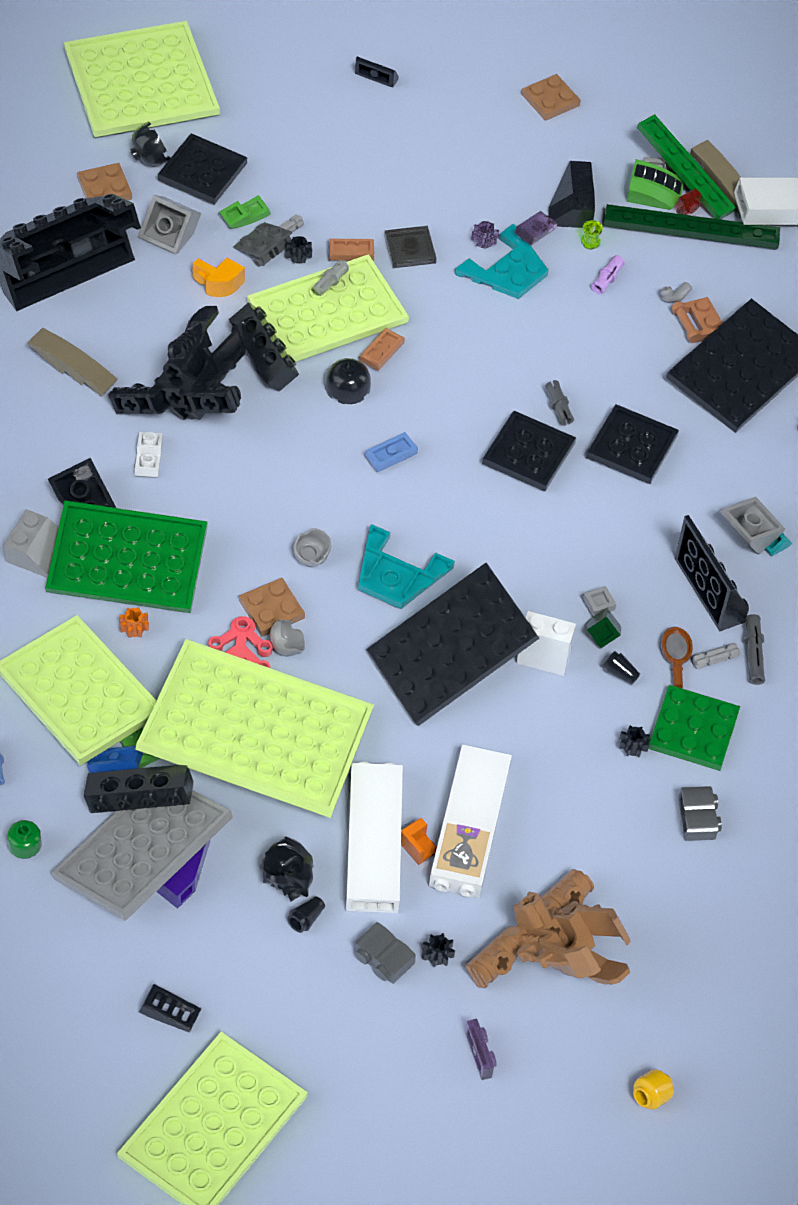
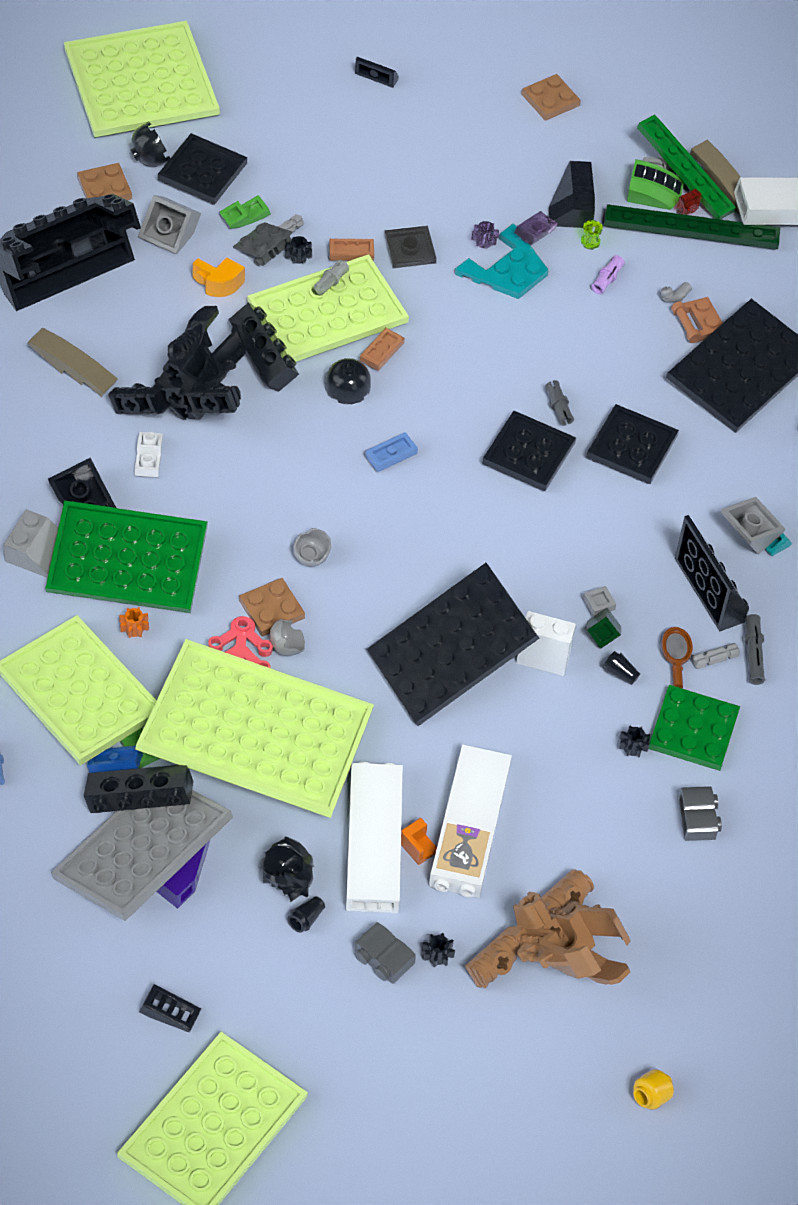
green head [7,820,42,859] -> none
teal wing [358,524,455,609] -> none
clear purple plate [465,1018,497,1080] -> none

